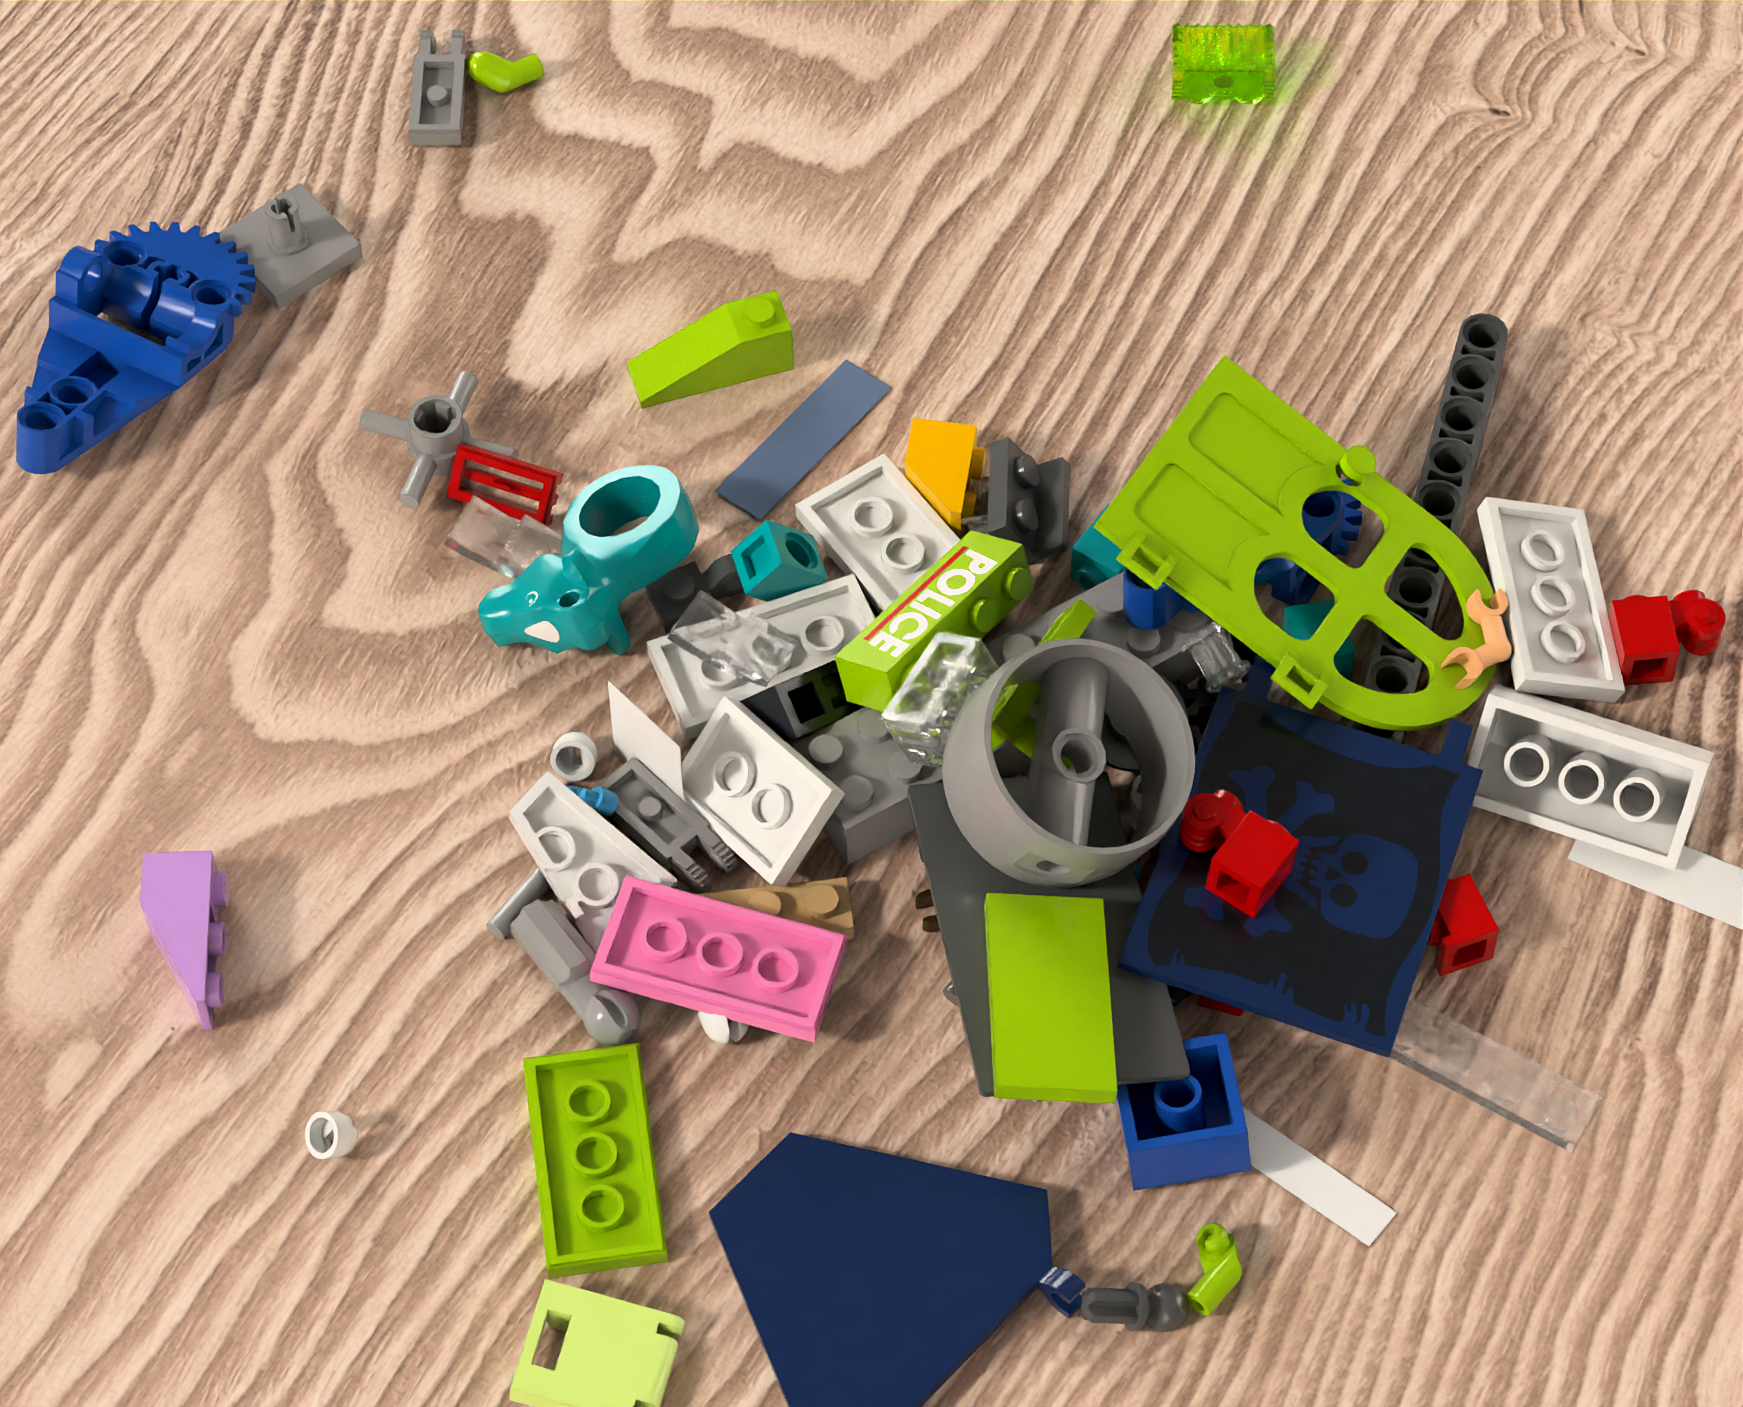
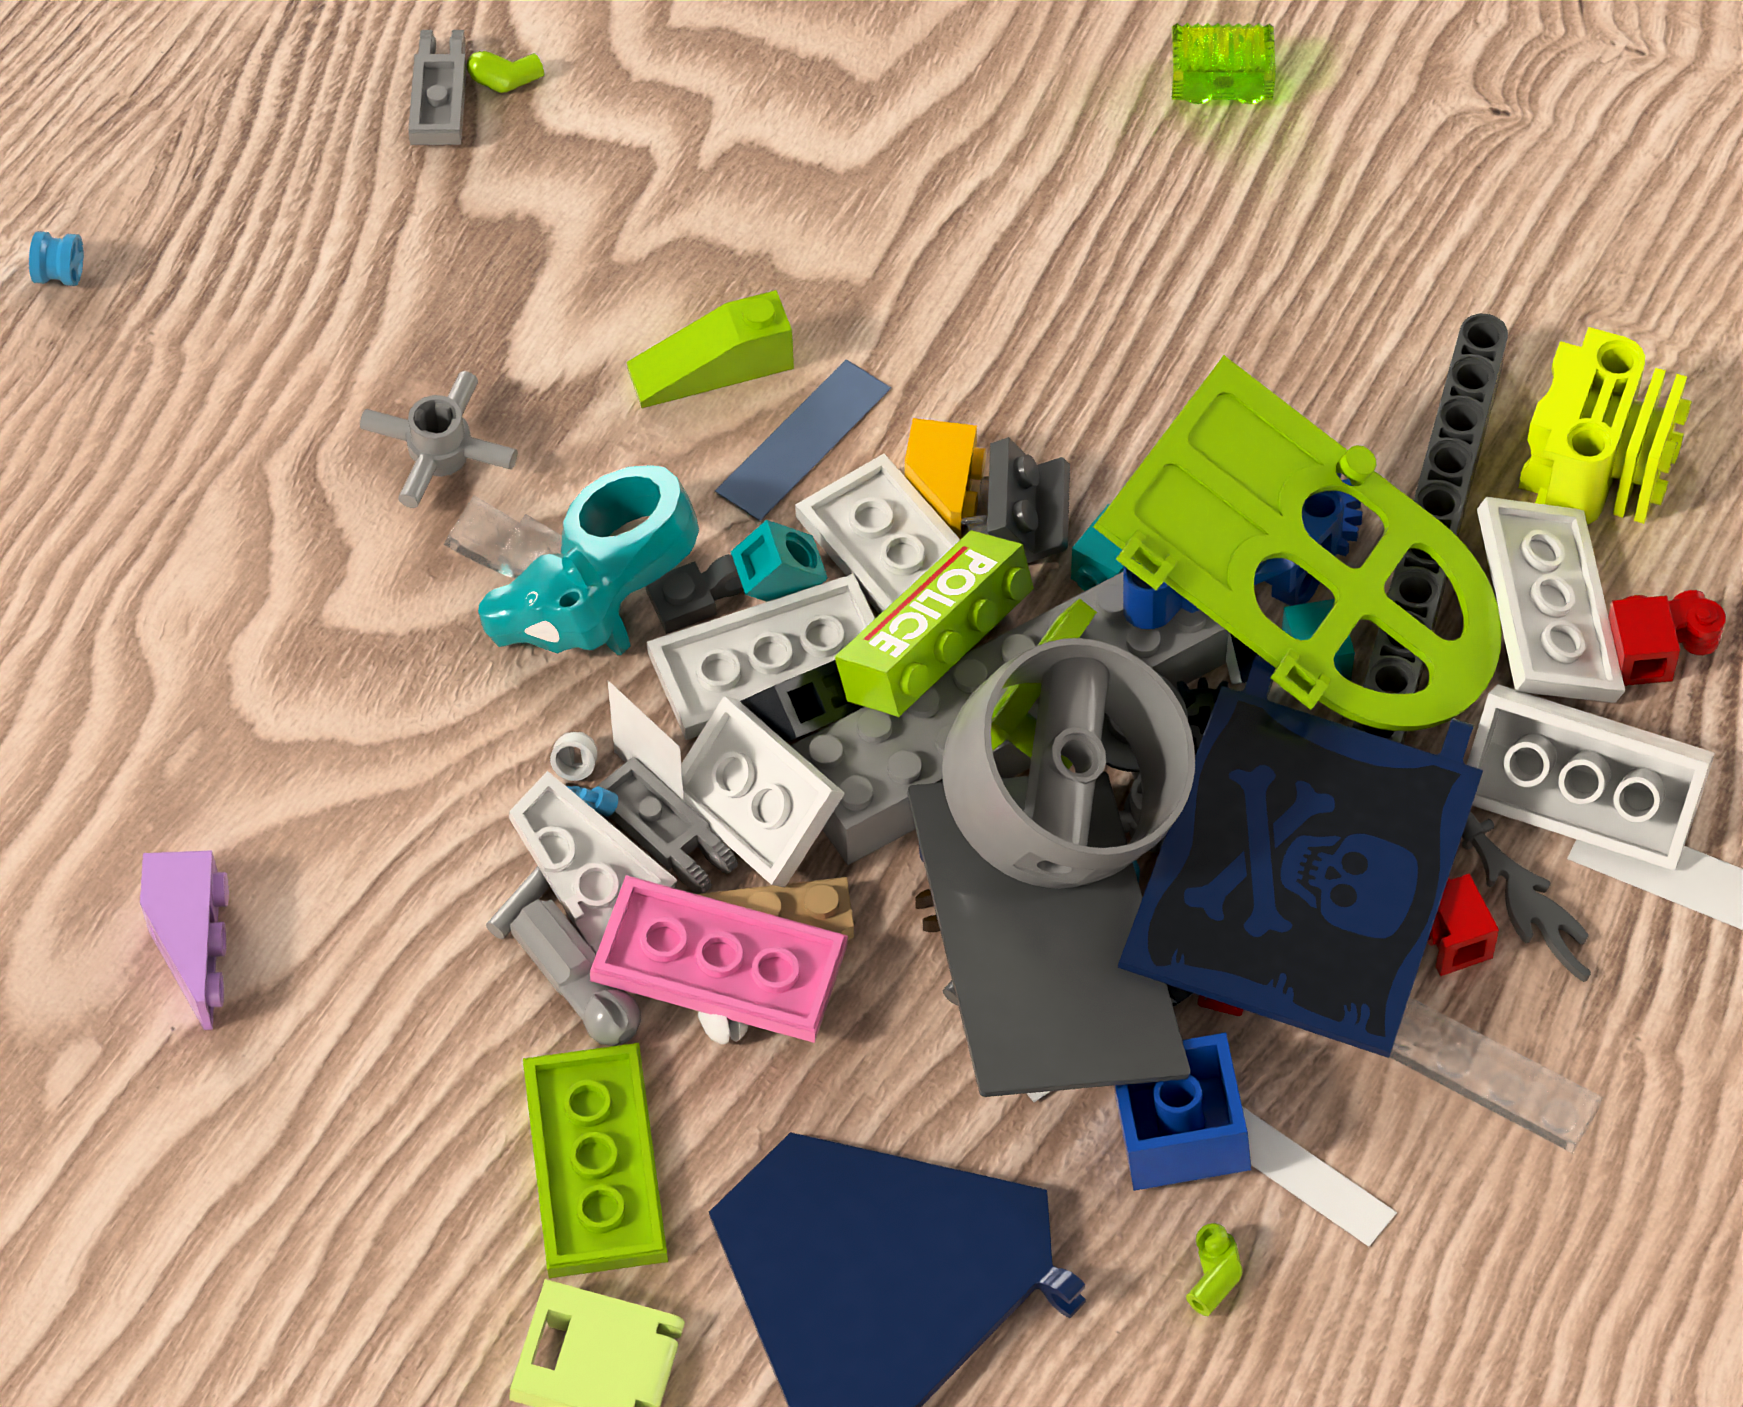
blue connector [16,221,256,474] -> none
light grey tile [219,183,363,310] -> none
white hinge [305,1111,358,1159] -> none
red tile [446,443,563,527] -> none
clear slope [667,590,798,687] -> none
clear brick [880,632,1007,768] -> none
lime tile [984,893,1118,1104] -> none
dark grey axle [1080,1282,1189,1332] -> none
clear bush [1179,622,1252,695] -> none
red brick [1179,789,1300,919] -> none
light nougat arm [1441,588,1512,689] -> none
none -> dark azure wheel [29,231,84,286]
none -> dark grey piece [1462,812,1591,982]
none -> neon yellow piece [1518,327,1692,525]

